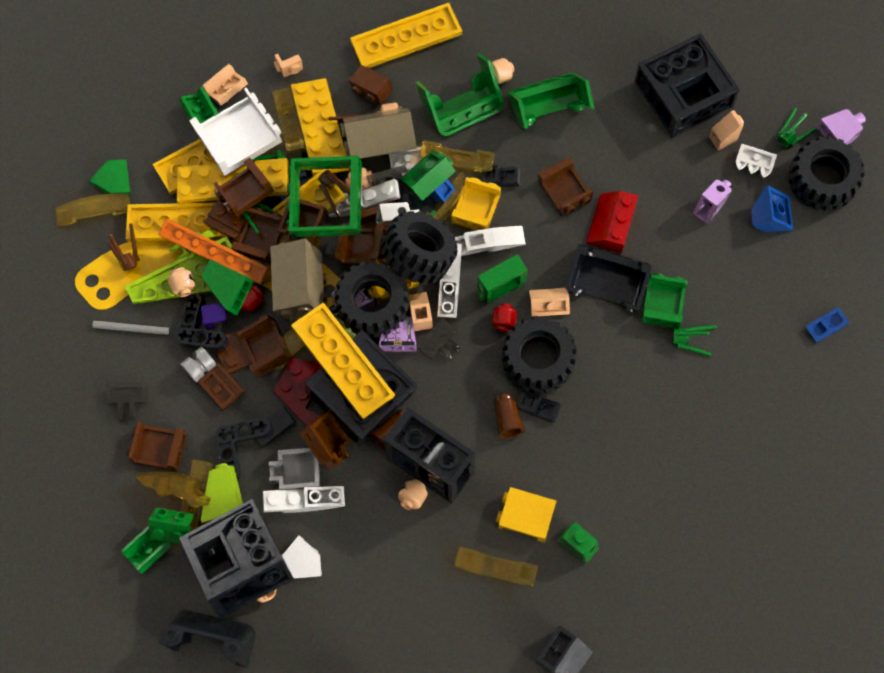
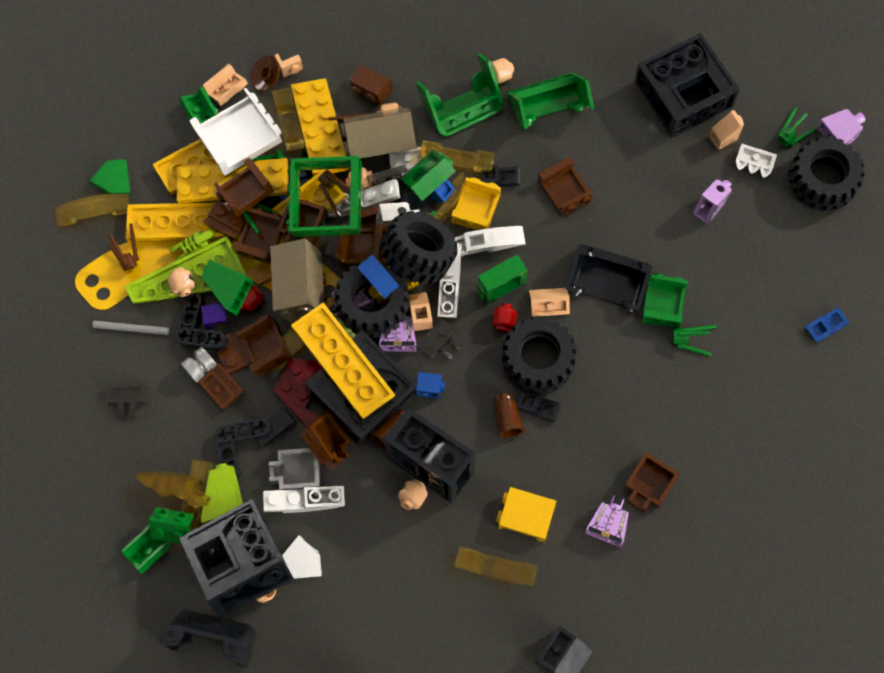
reddish brown panel [127,421,187,472] -> none
orange tile [158,218,269,285] -> none
yellow plate [350,3,462,68] -> none
green torso [556,522,599,565] -> none
red slope [586,191,638,254] -> none
blue slope [751,186,794,232] -> none
none -> reddish brown dish [251,55,280,91]
none -> blue slope [357,255,399,299]
none -> blue brick [416,372,445,399]
none -> lavender torso [585,496,629,548]
none -> reddish brown piece [624,452,680,513]

